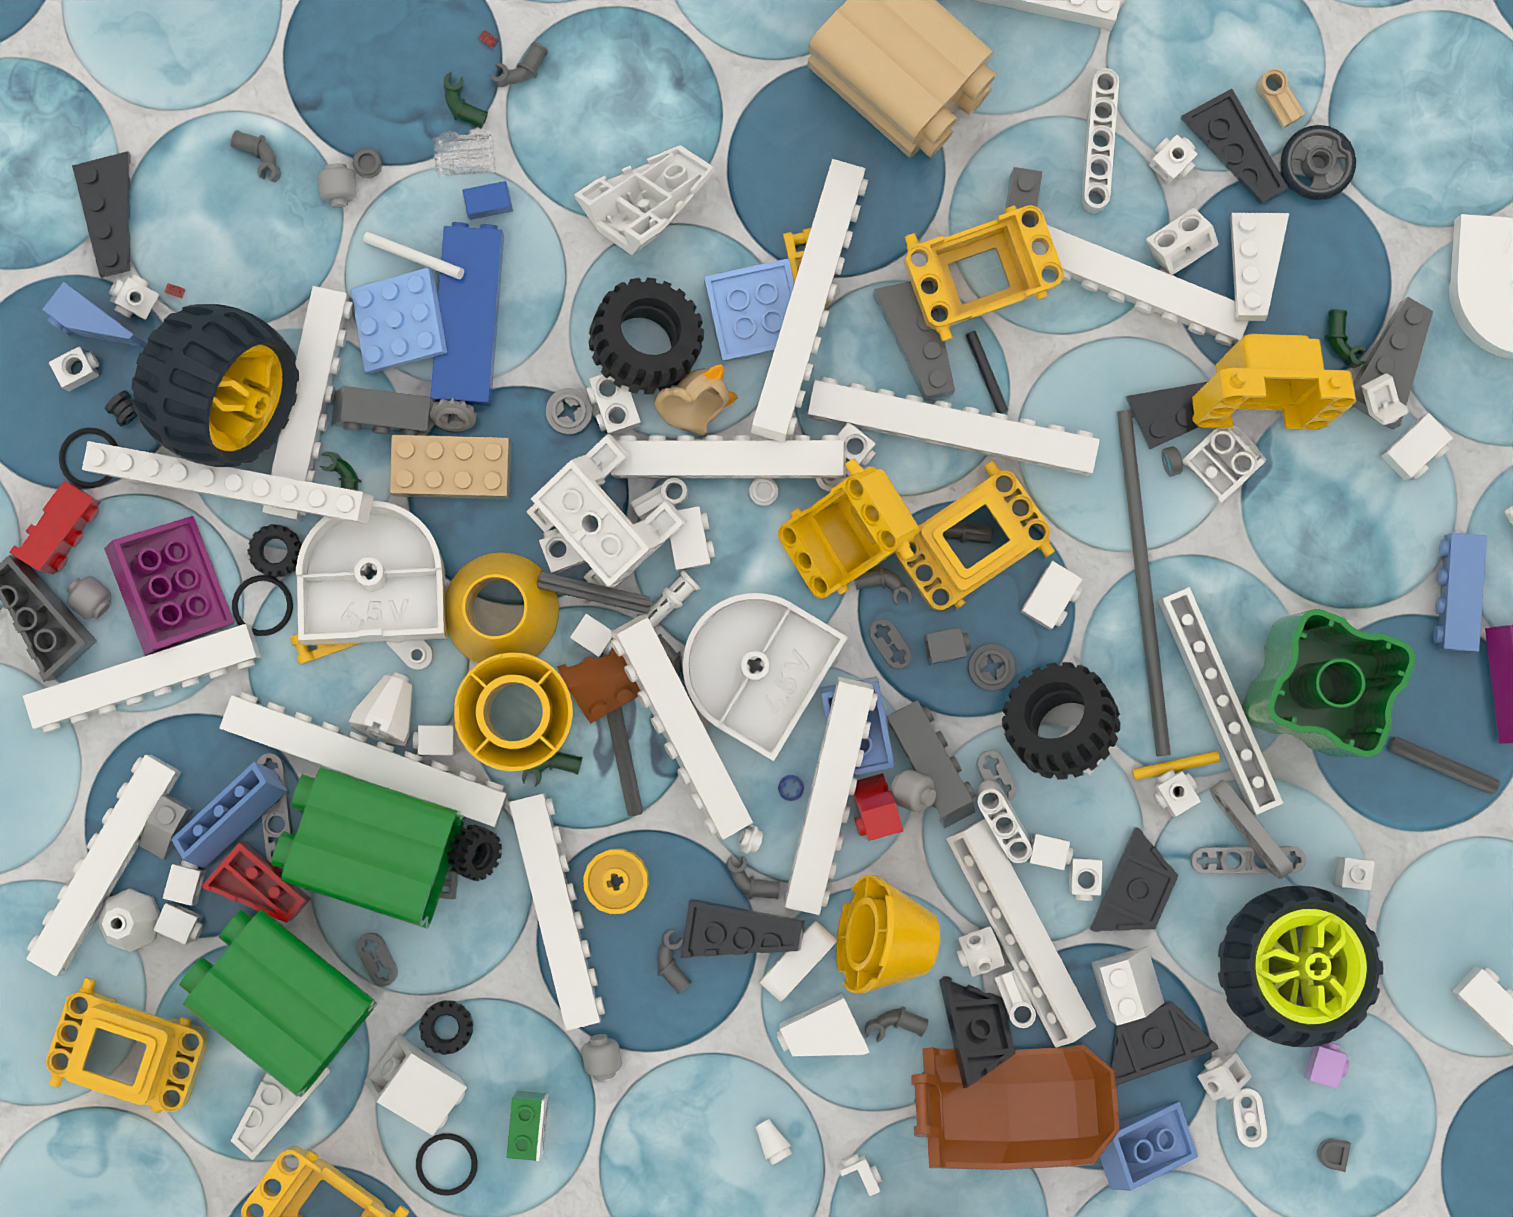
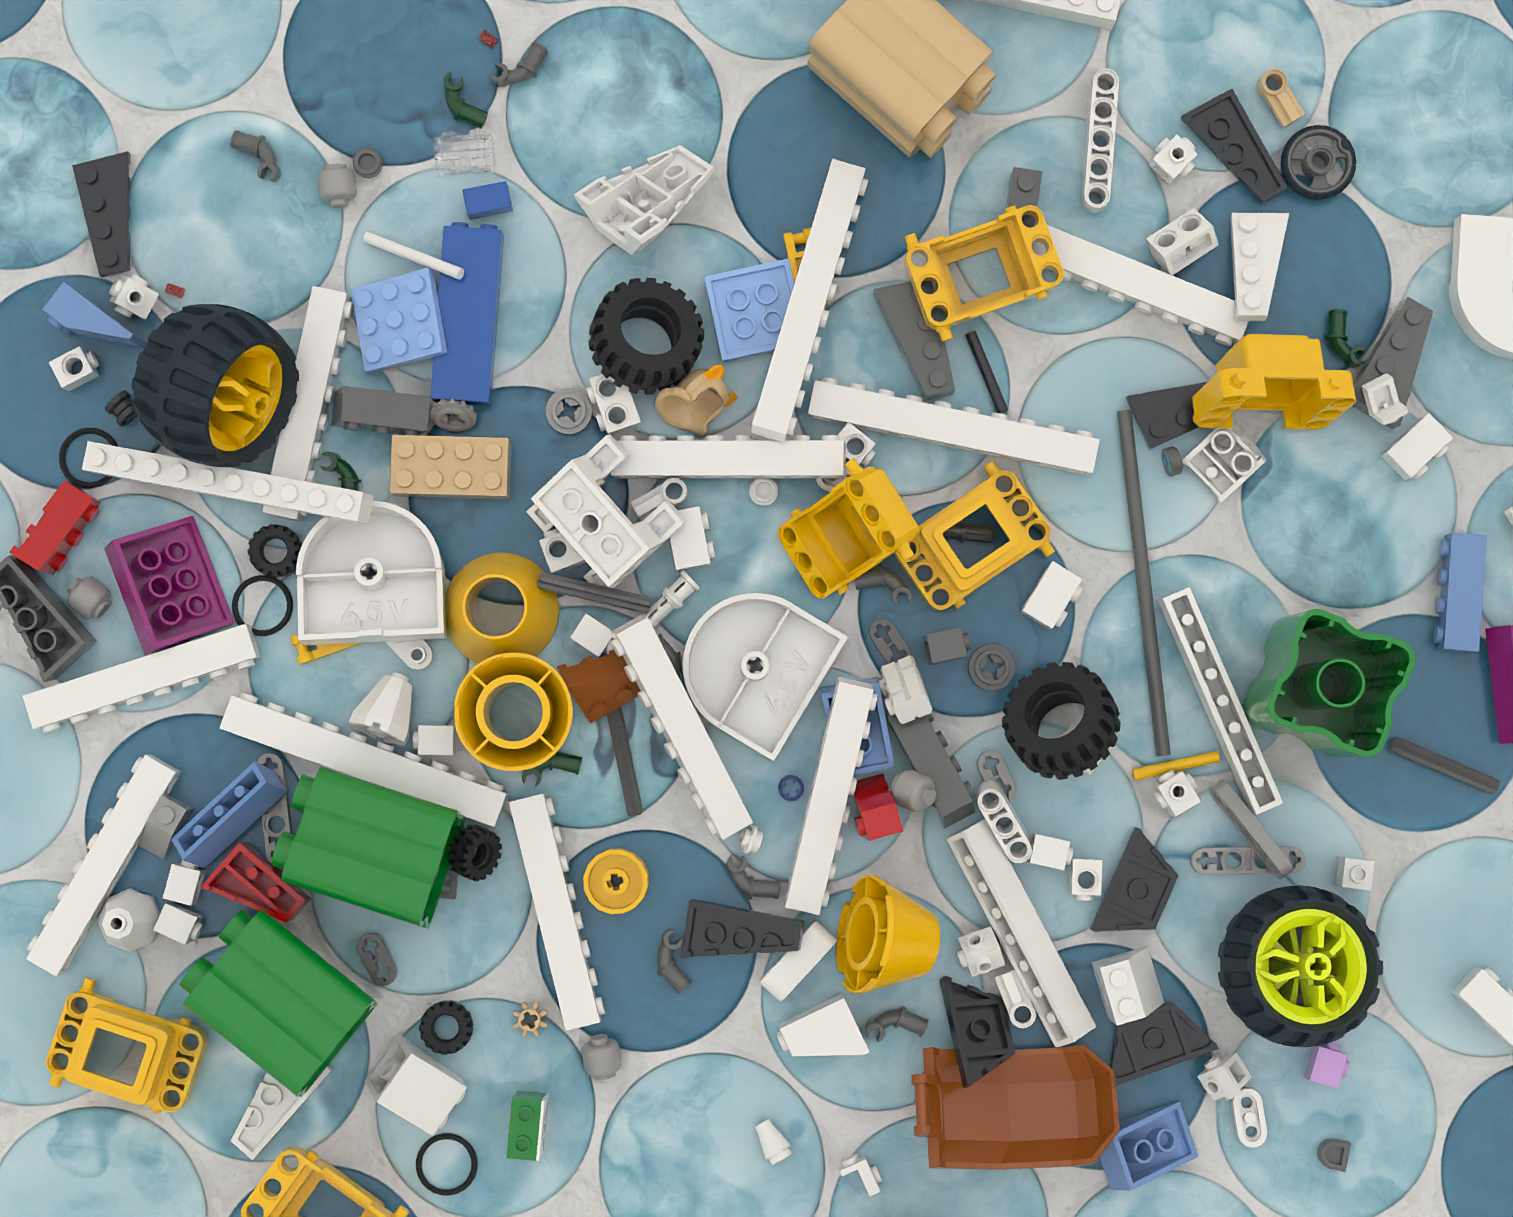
none -> tan gear [513,1001,548,1037]
none -> white brick [879,655,933,724]

